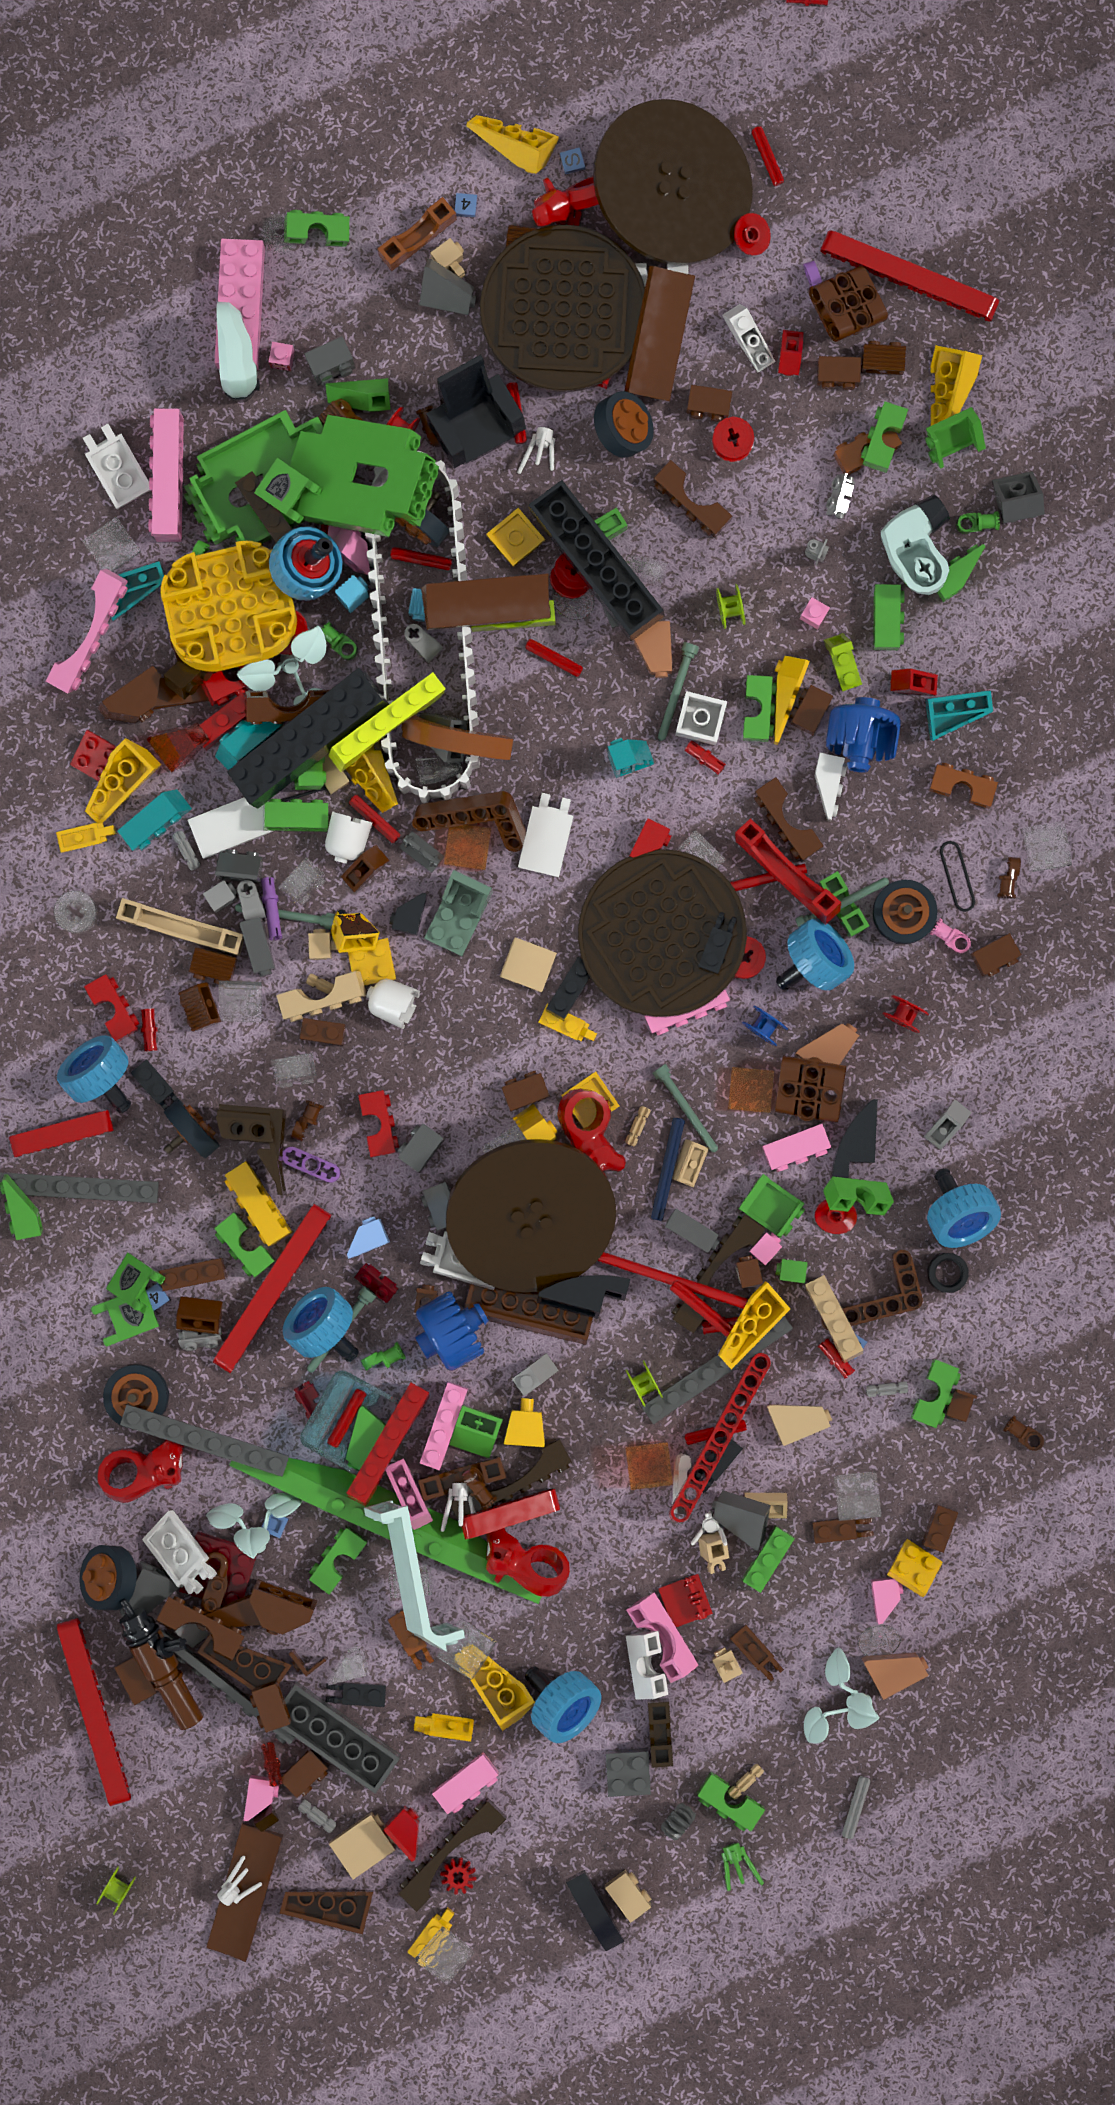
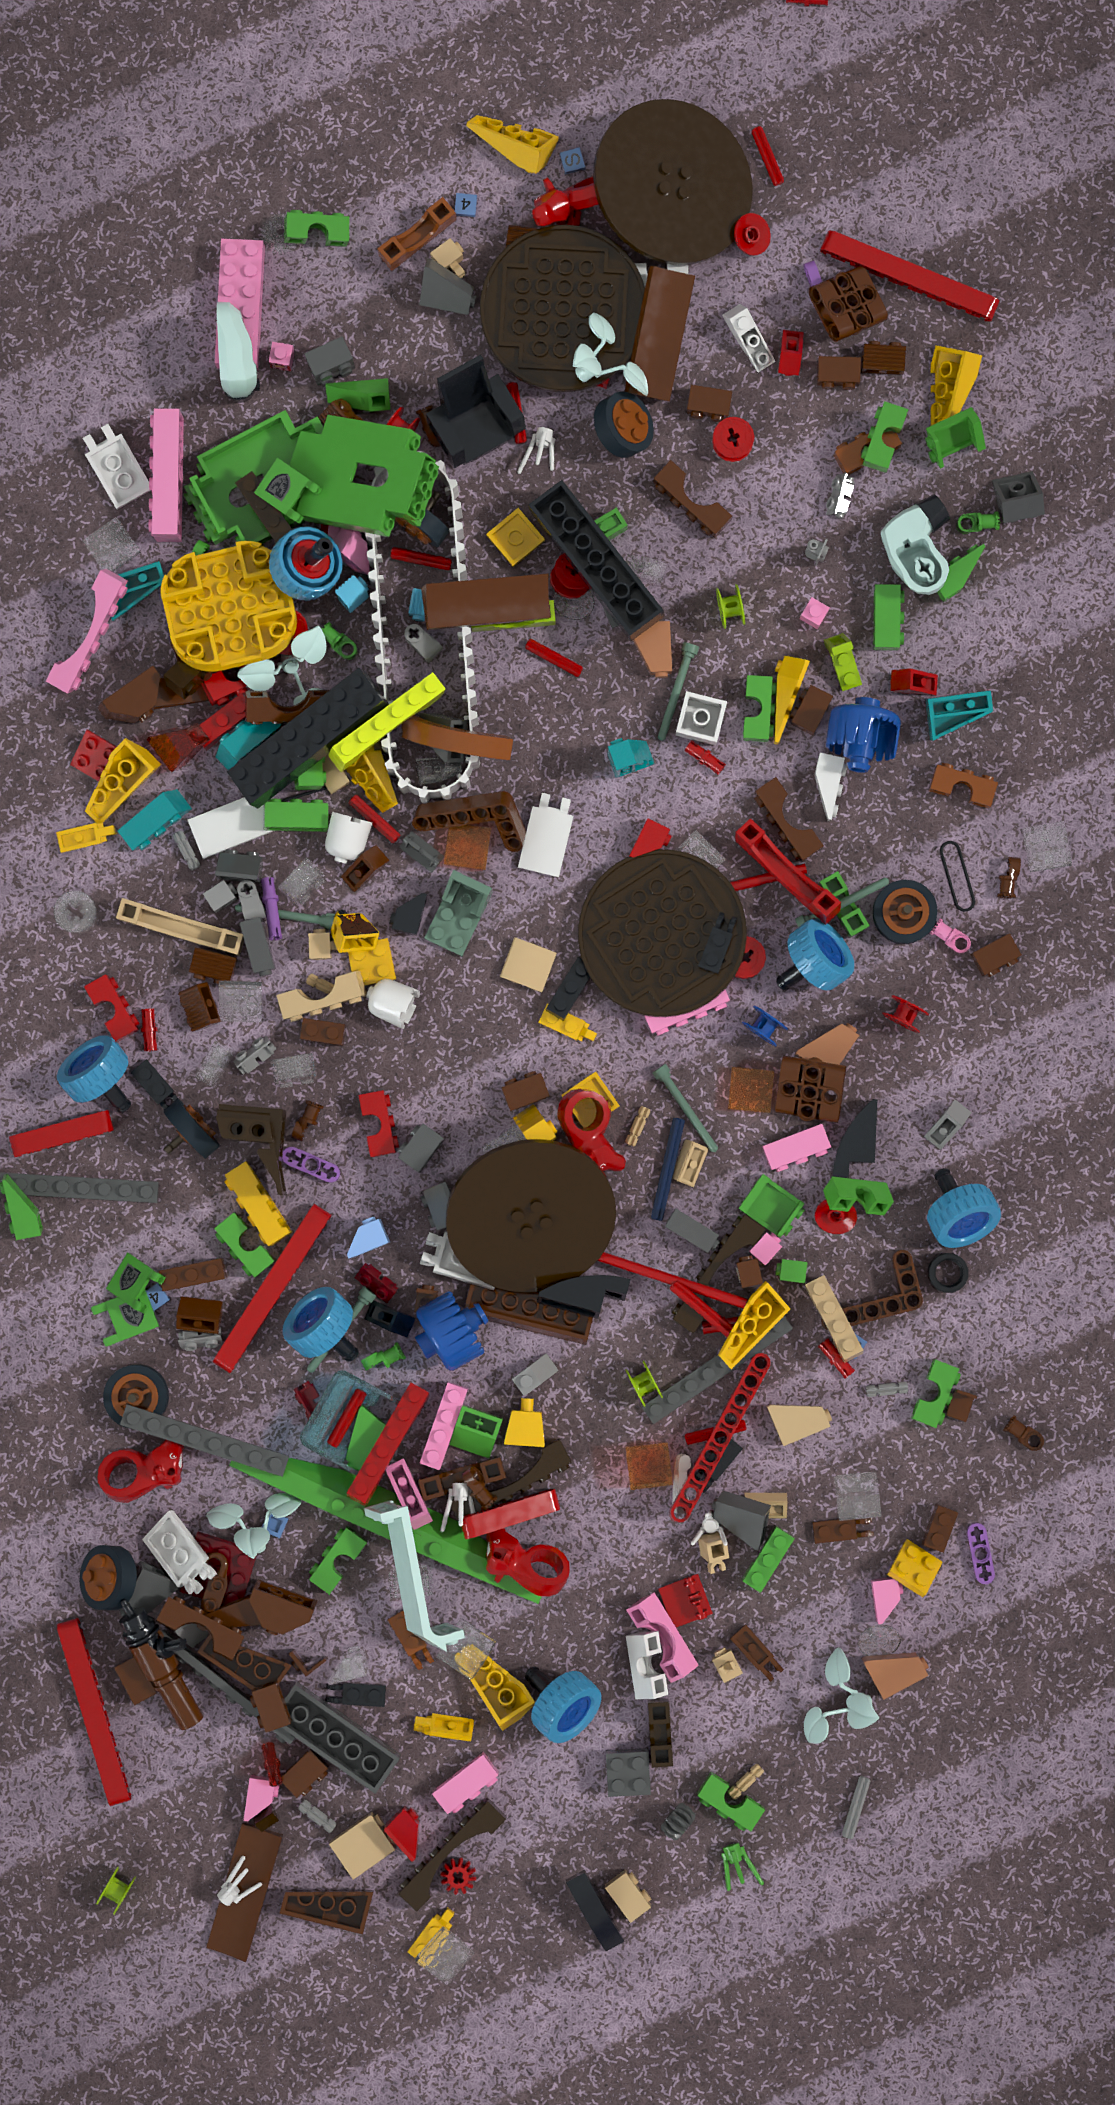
none -> clear brick [195,1041,236,1088]
none -> light grey hinge [233,1036,276,1075]
none -> black slope [364,1300,416,1338]
none -> light aqua plant [573,312,648,396]
none -> medium lavender beam [966,1522,995,1584]

